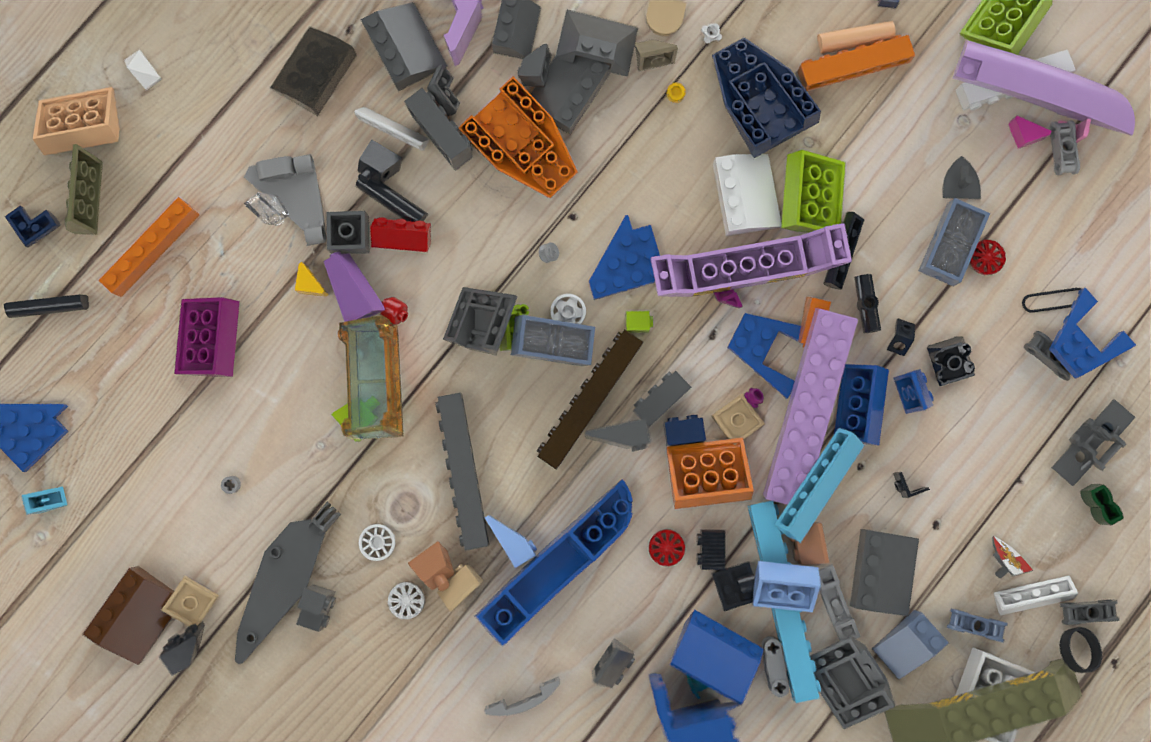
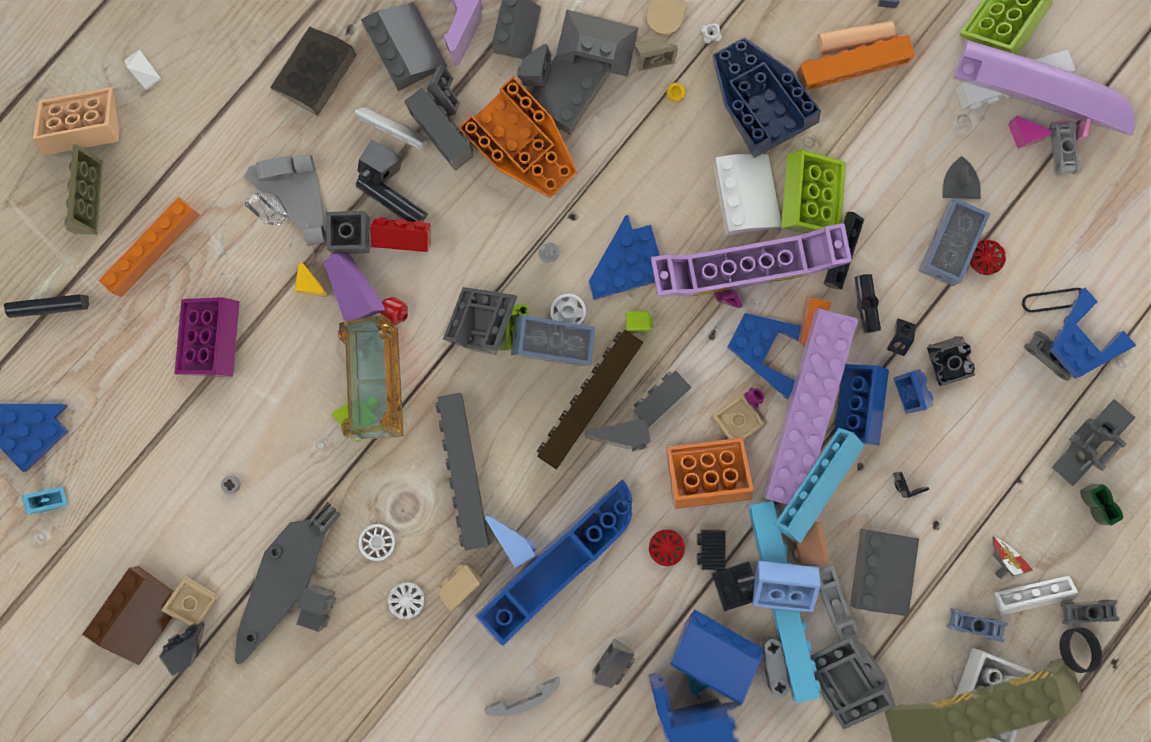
dark blue brick [4,206,60,248] -> none
nougat torso [408,541,454,591] -> none
dark blue brick [663,415,706,446] -> none
sand blue slope [872,610,949,679] -> none

